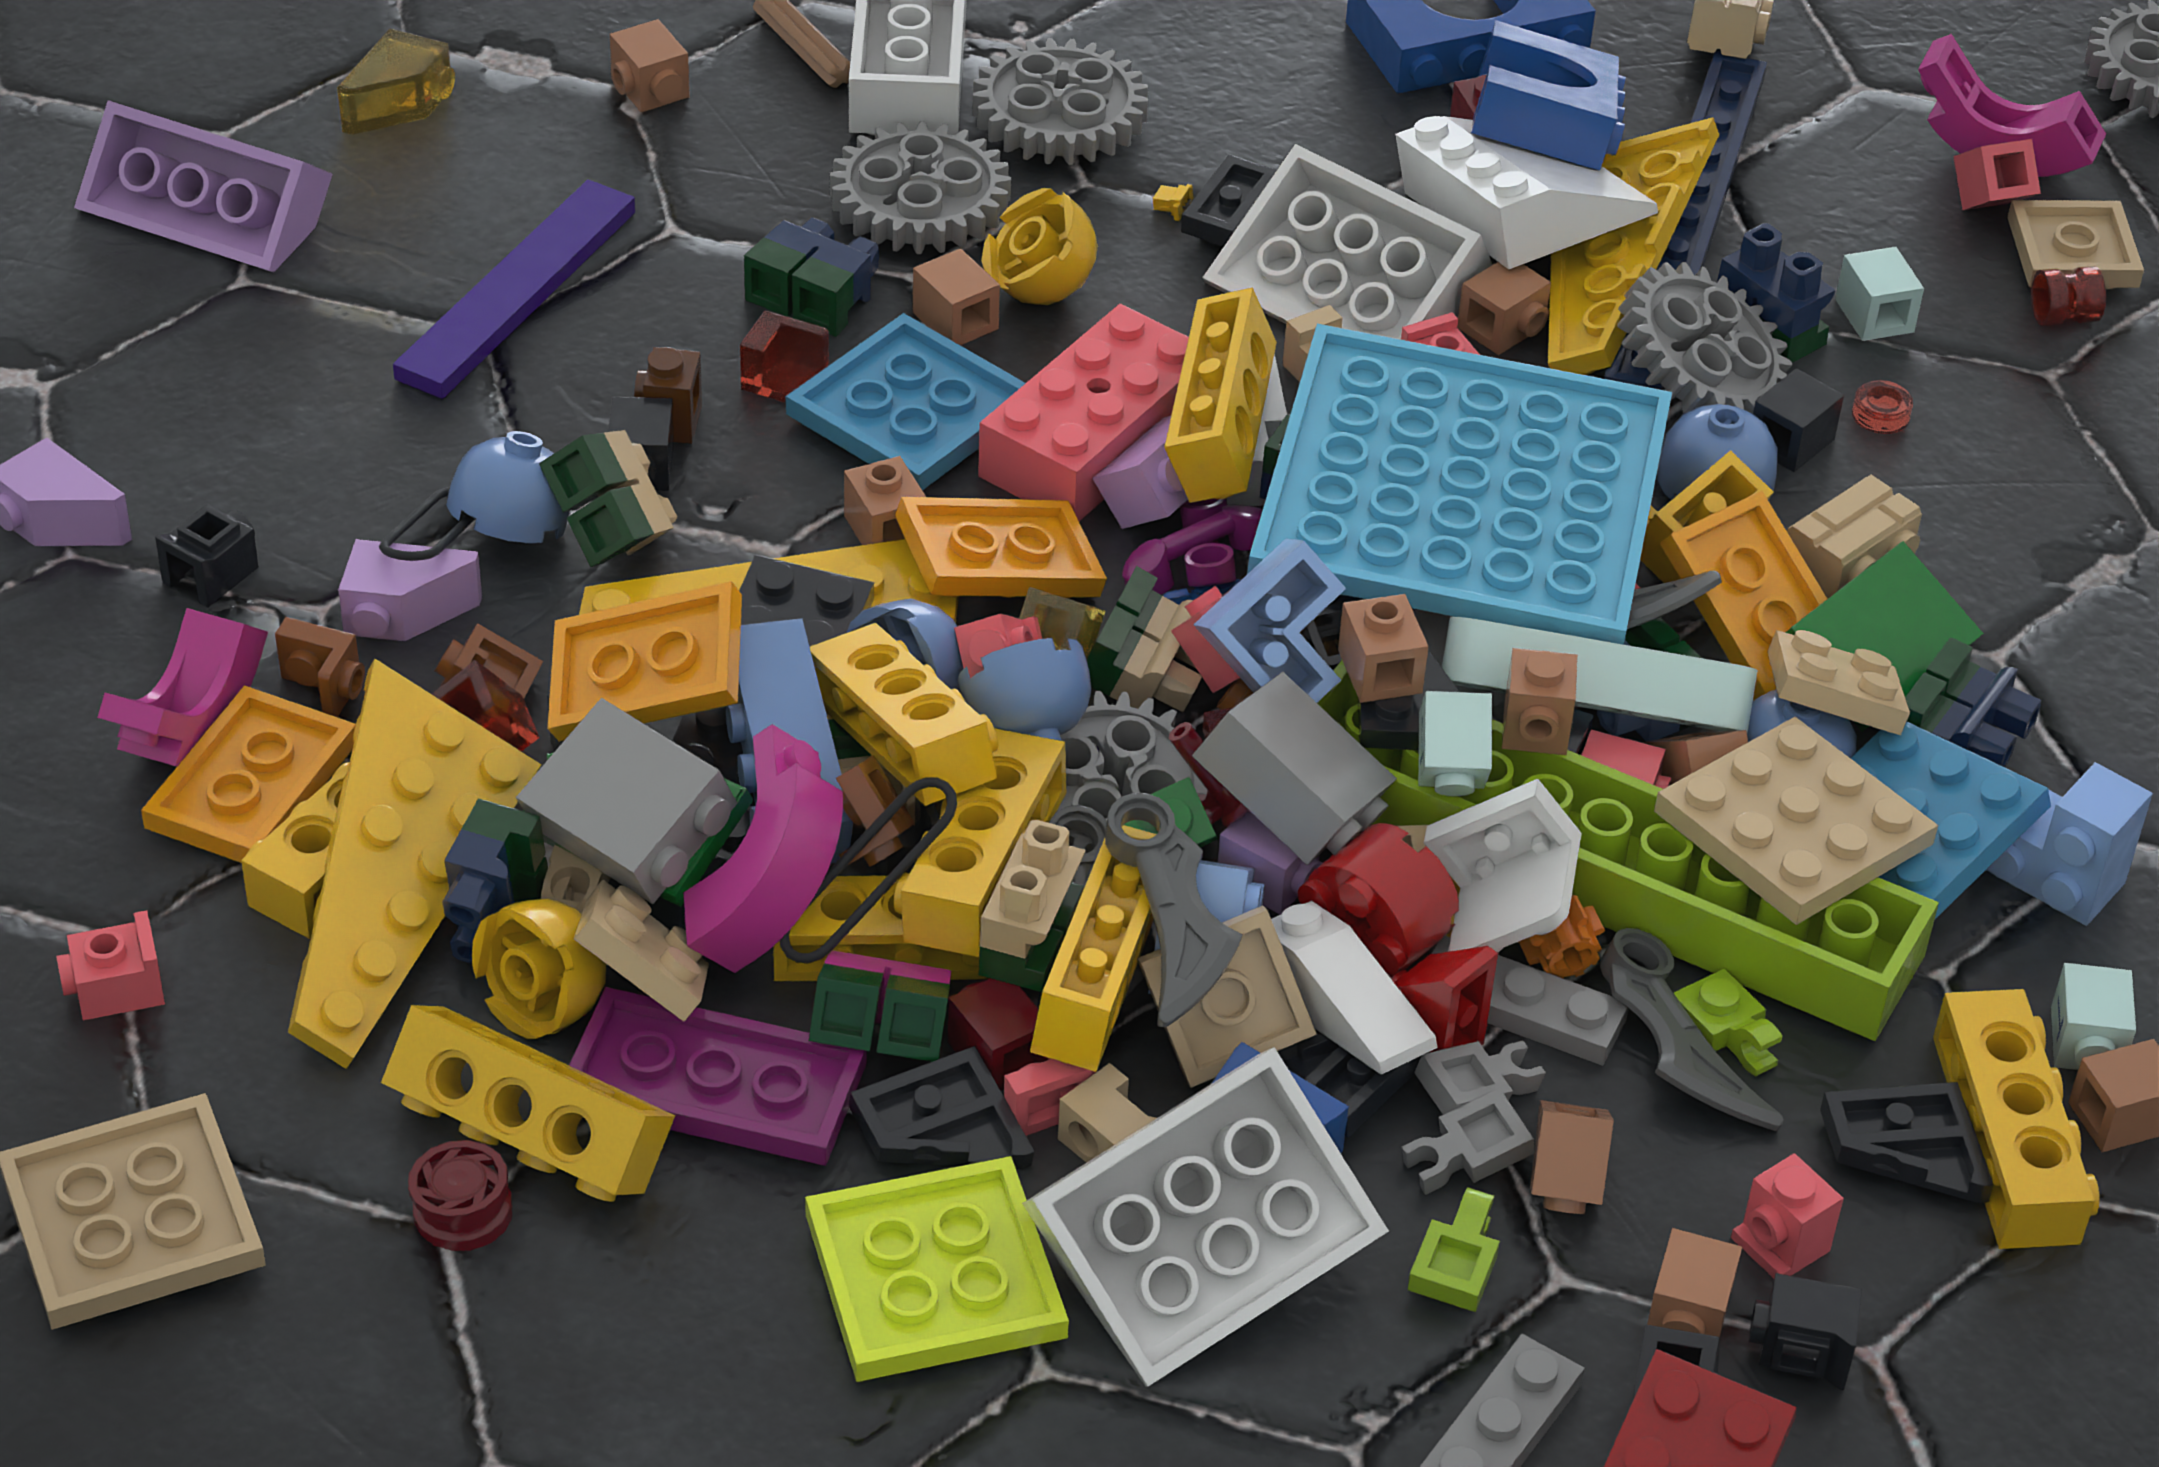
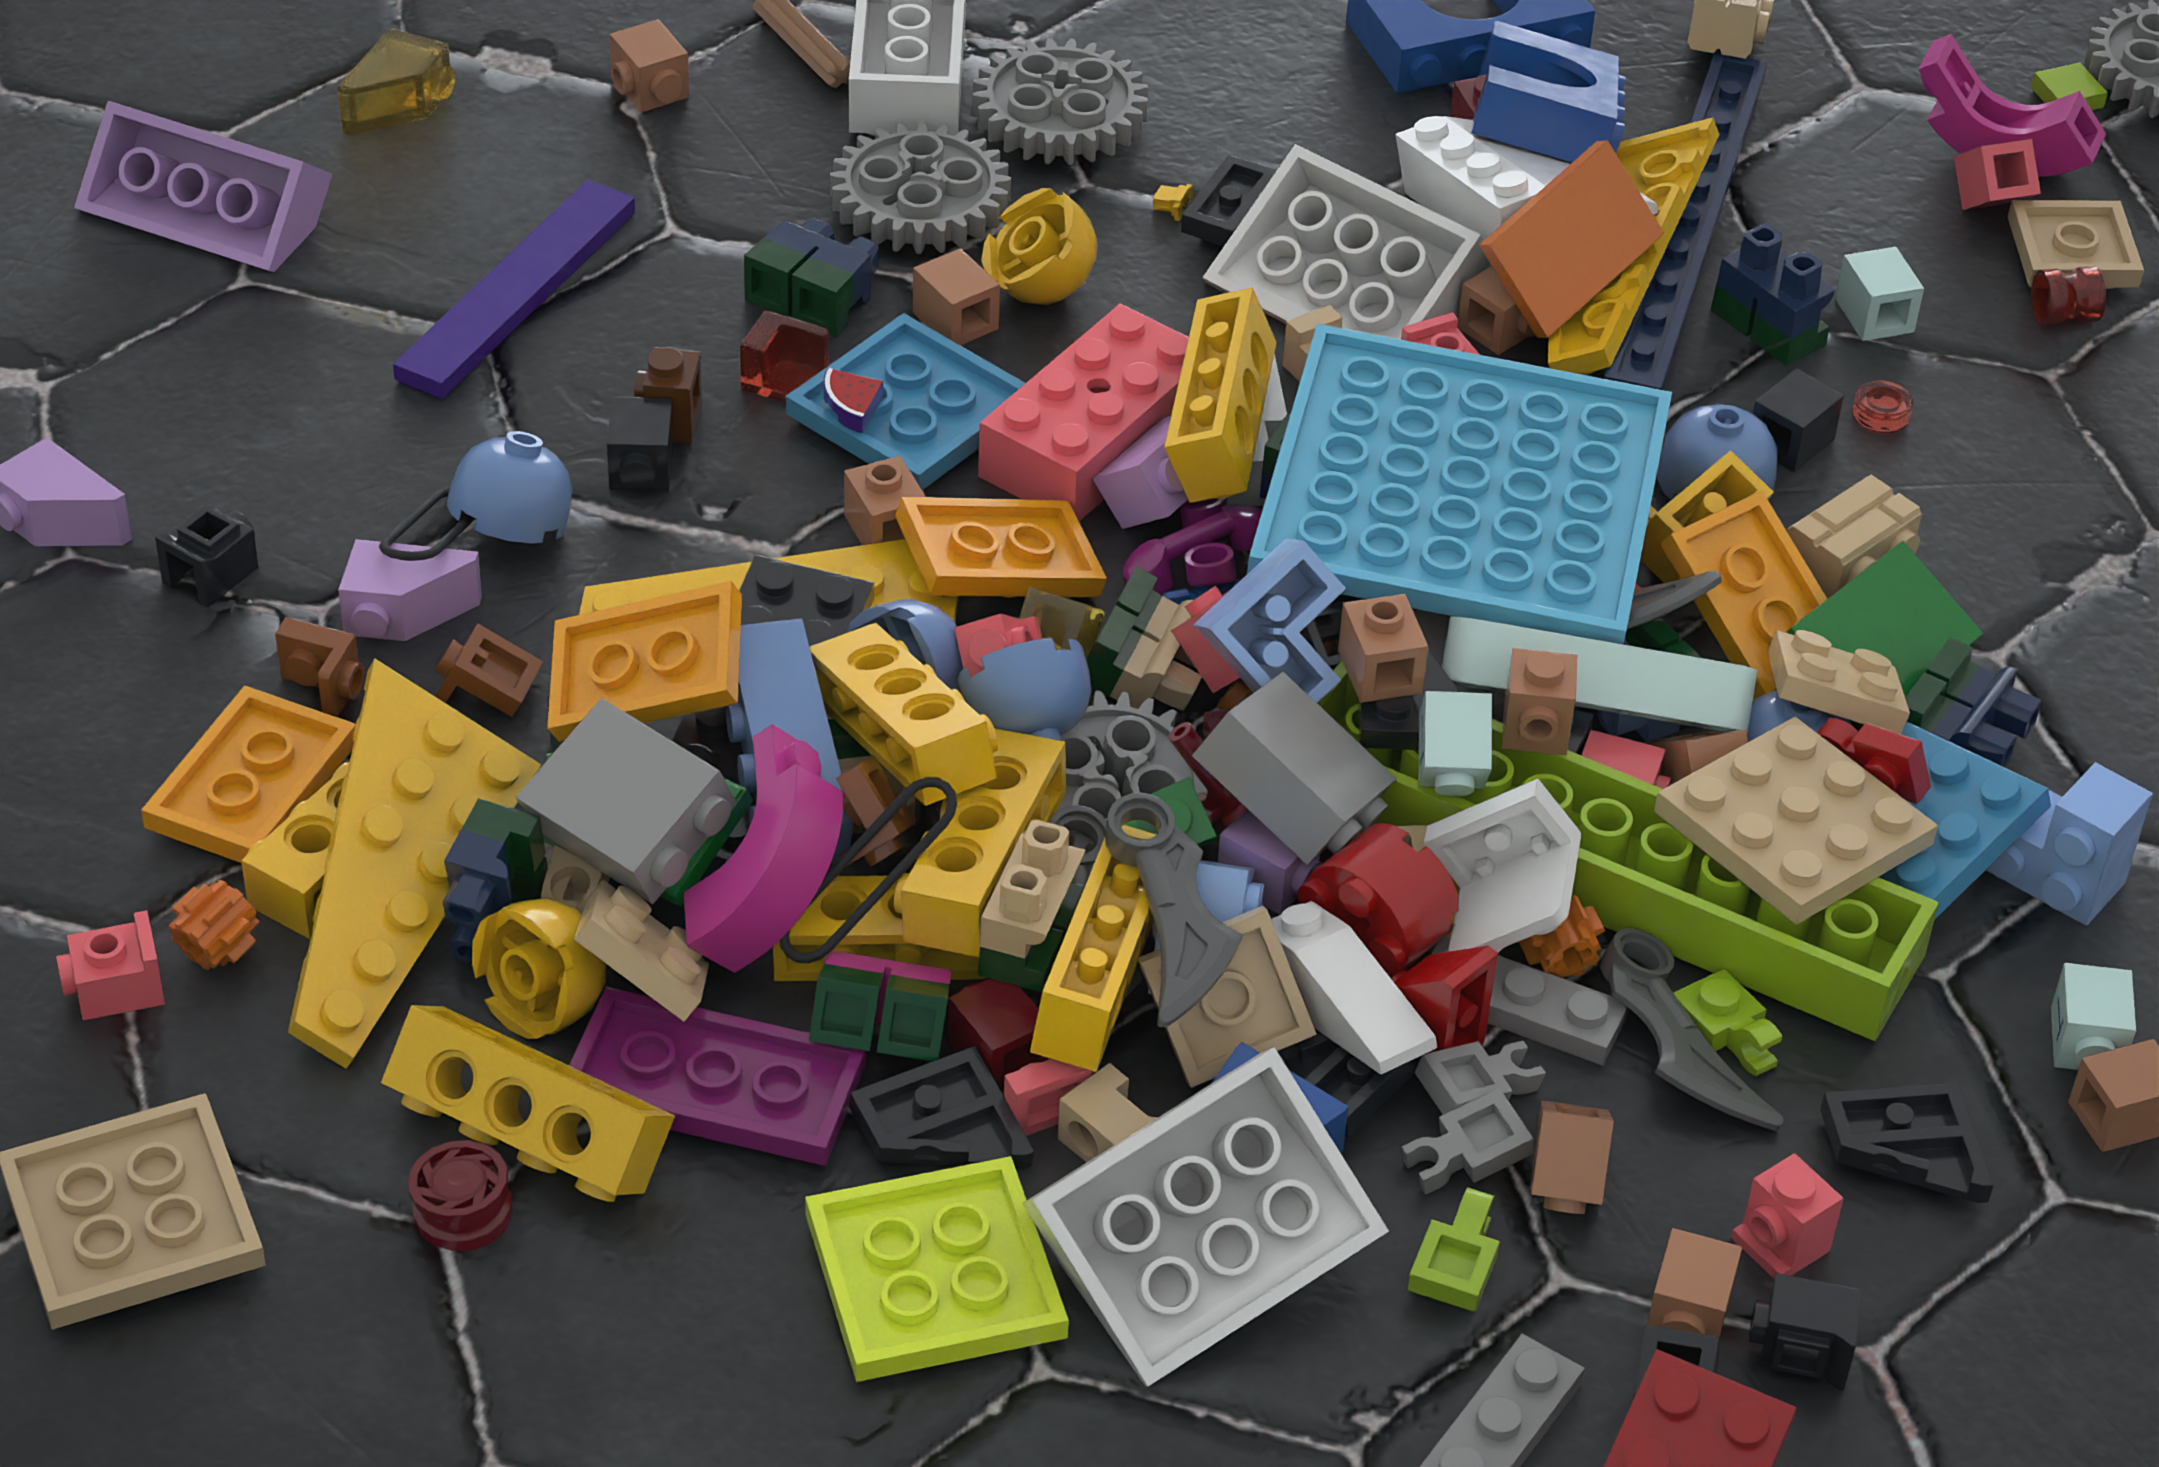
dark pink arch [97,608,268,766] -> none
clear red panel [432,660,540,752] -> none
dark green hips [539,430,677,567] -> none
light grey gear [1618,262,1792,414] -> none
yellow brick [1933,989,2099,1249] -> none
none -> orange gear [168,880,260,970]
none -> tile [824,368,883,433]
none -> orange tile [1479,140,1664,338]
none -> red plate [1817,718,1931,804]
none -> lime tile [2031,63,2108,110]

